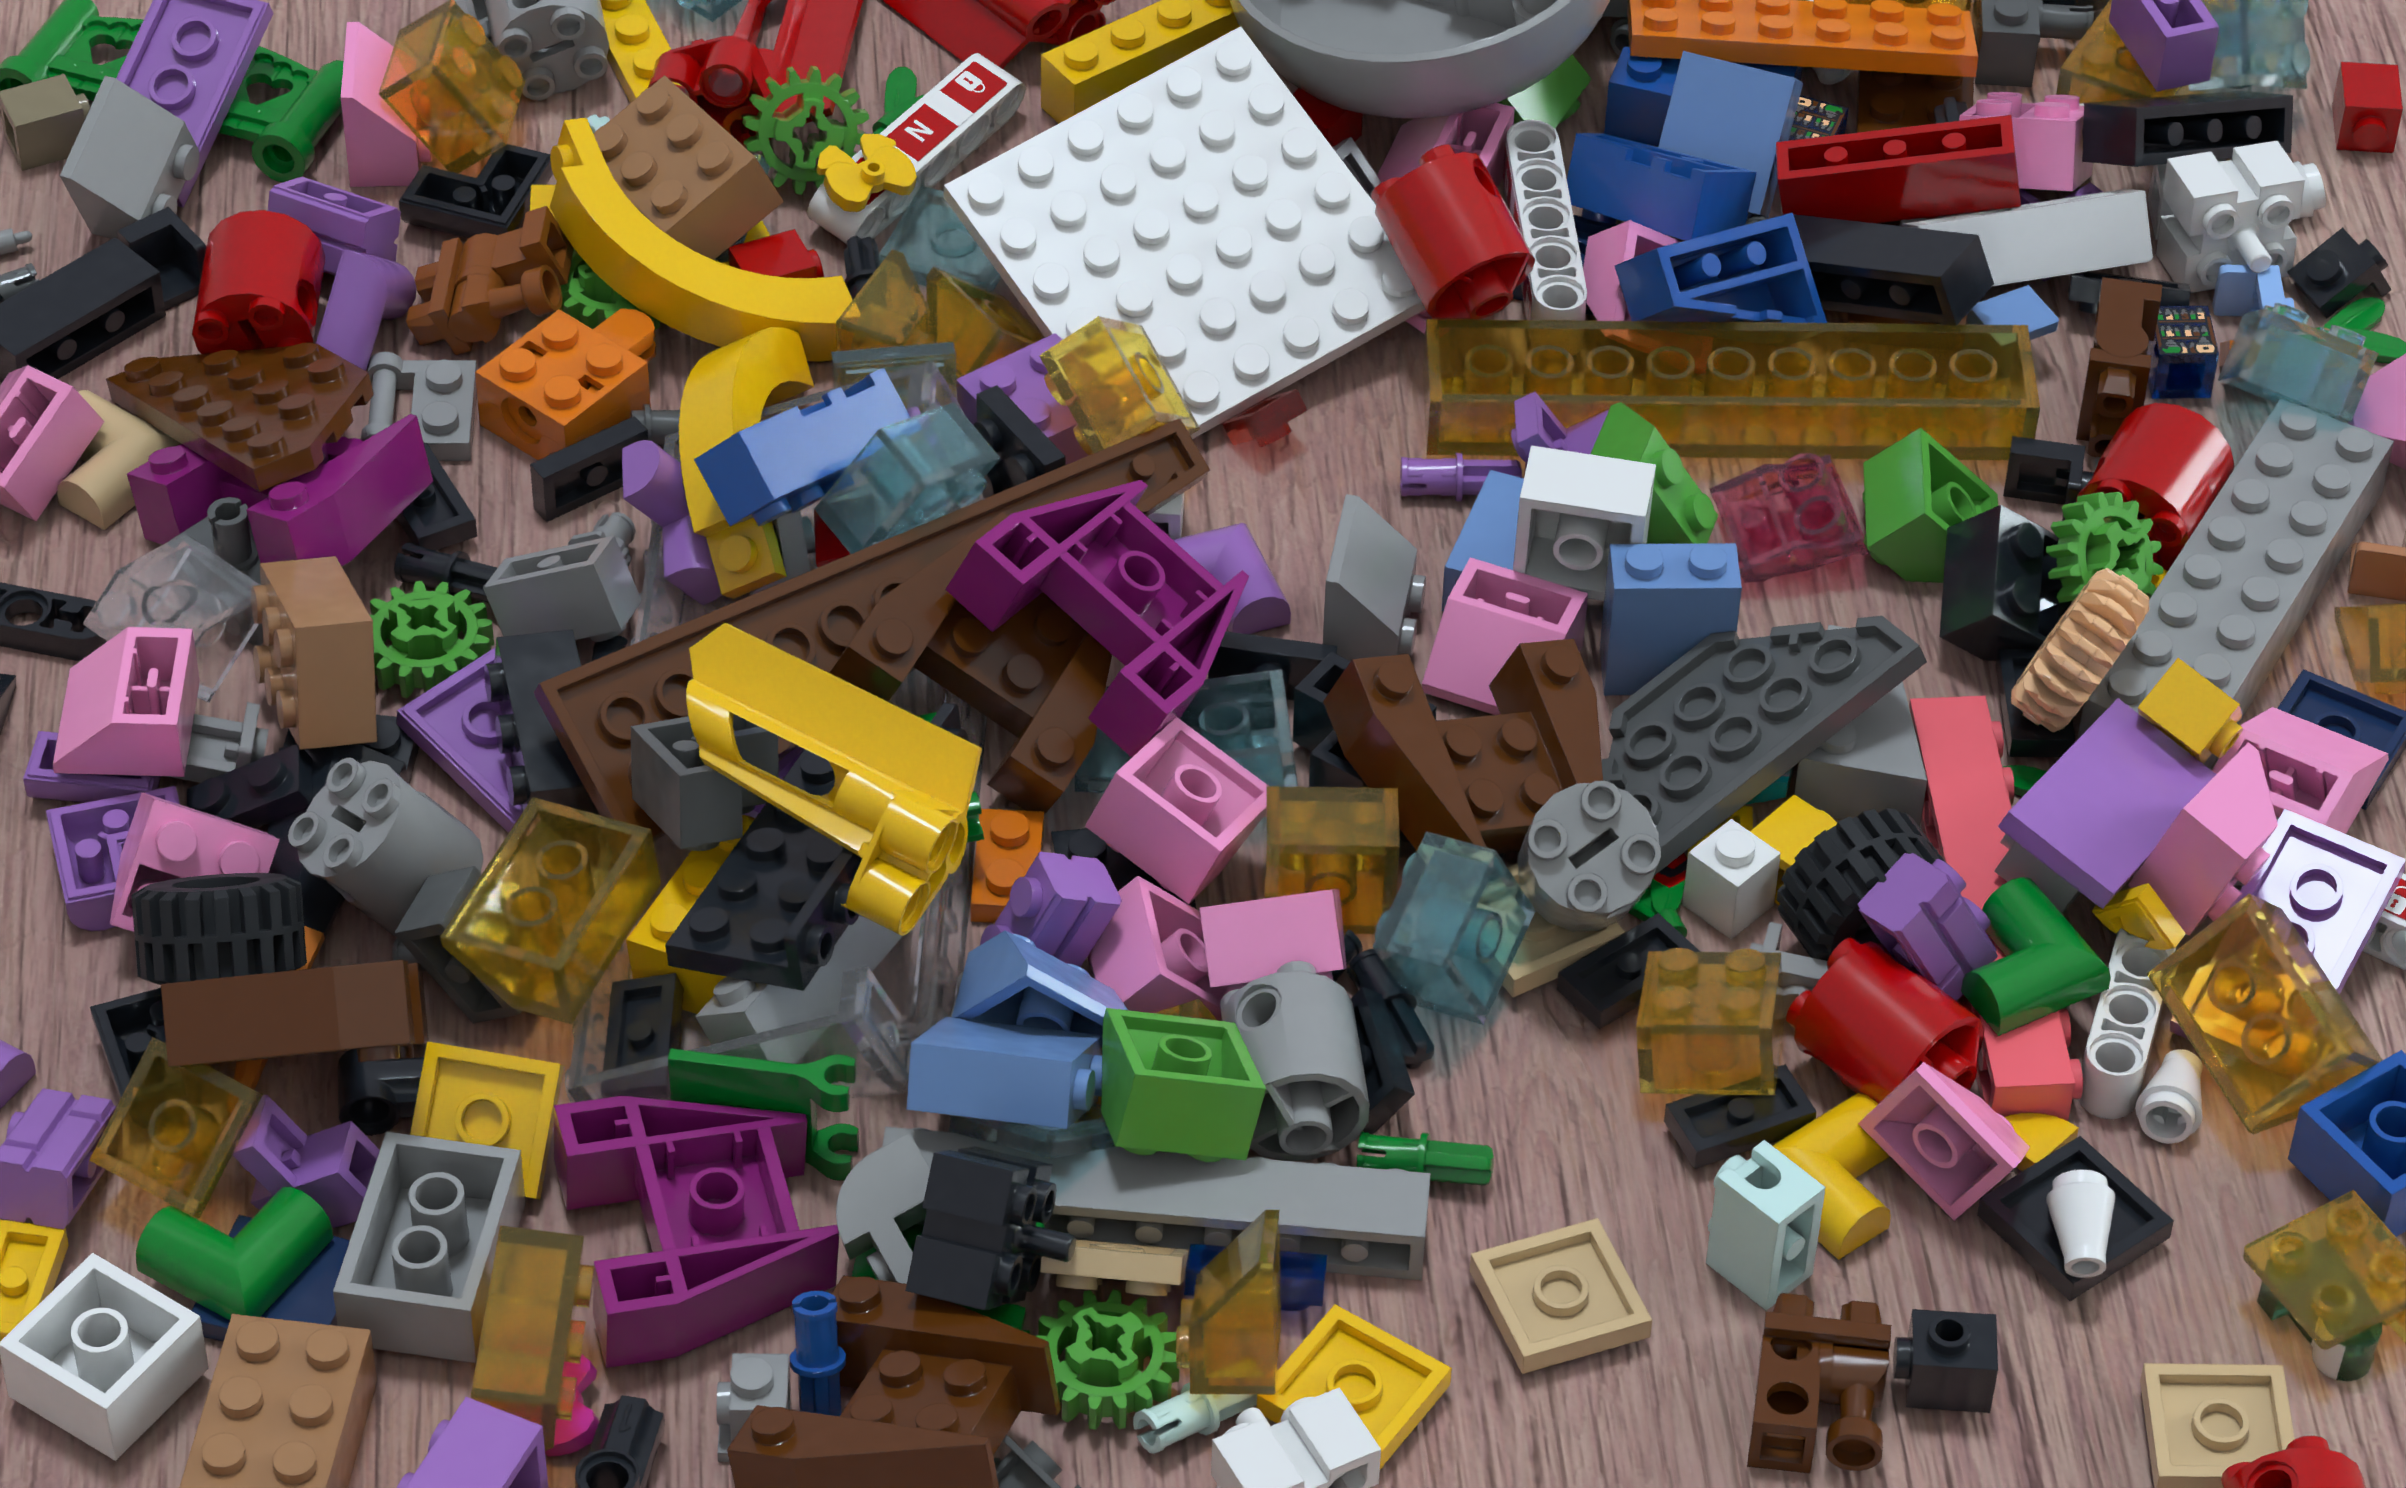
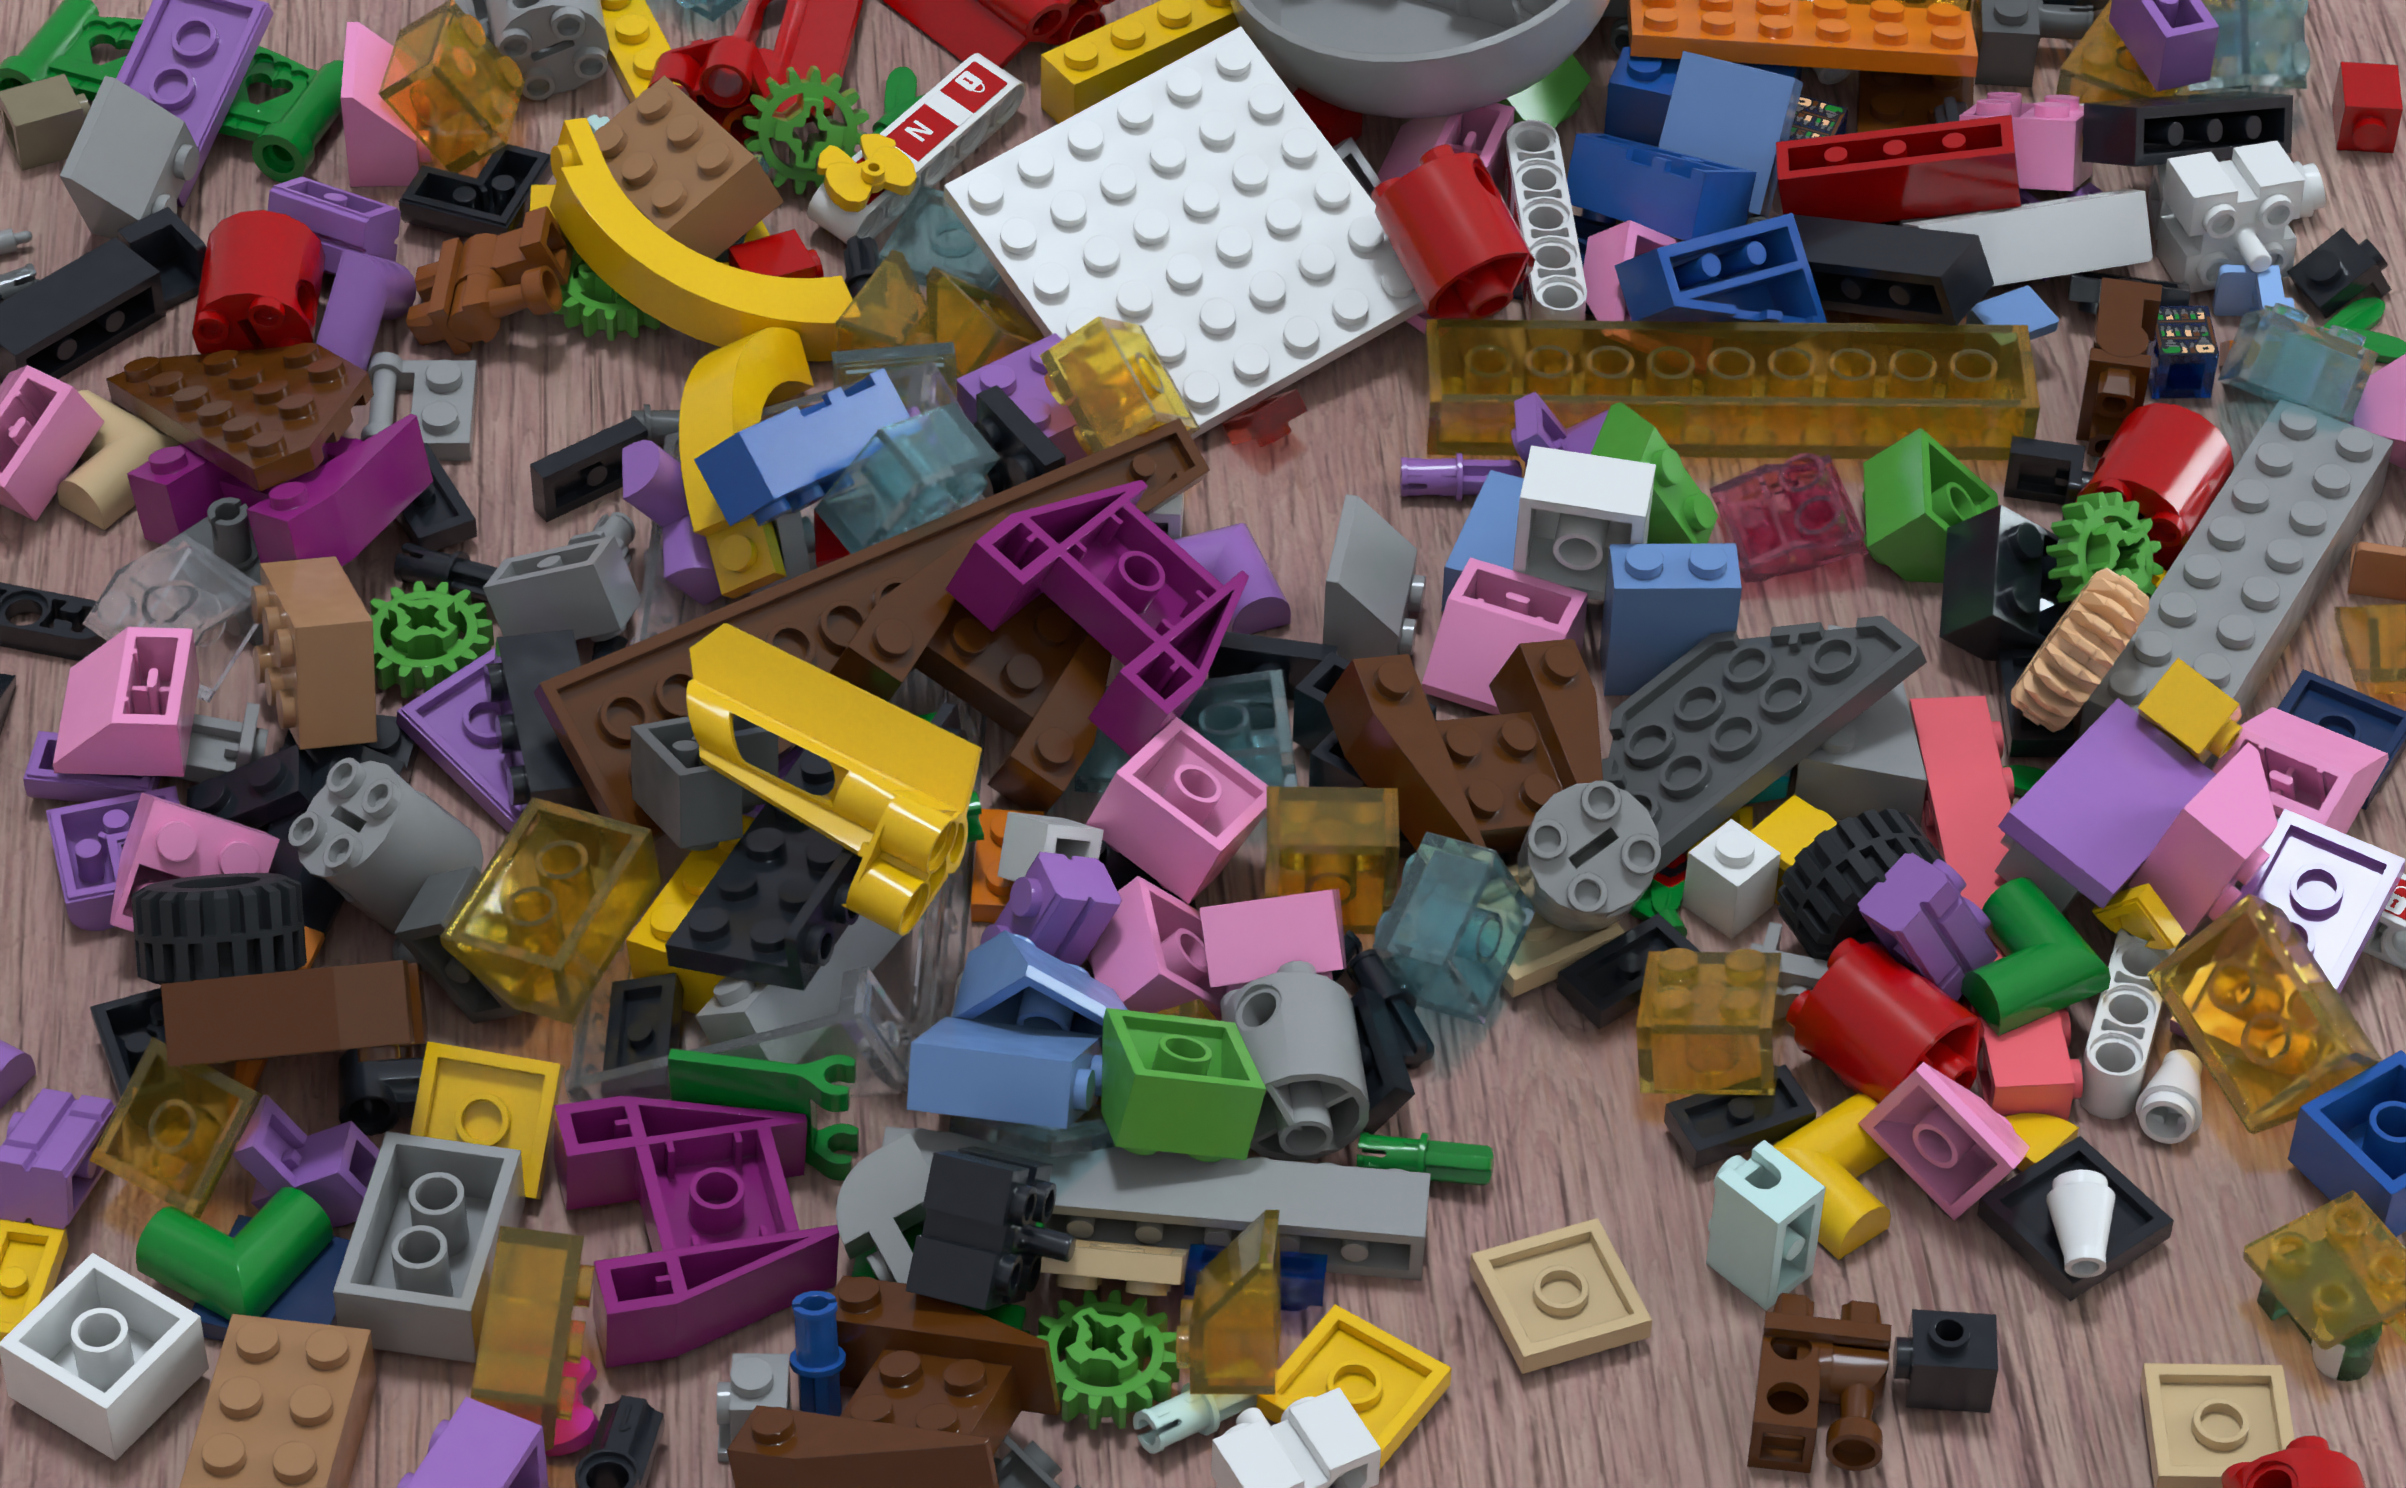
orange brick [475,308,656,460] -> none
none -> white brick [997,812,1104,882]

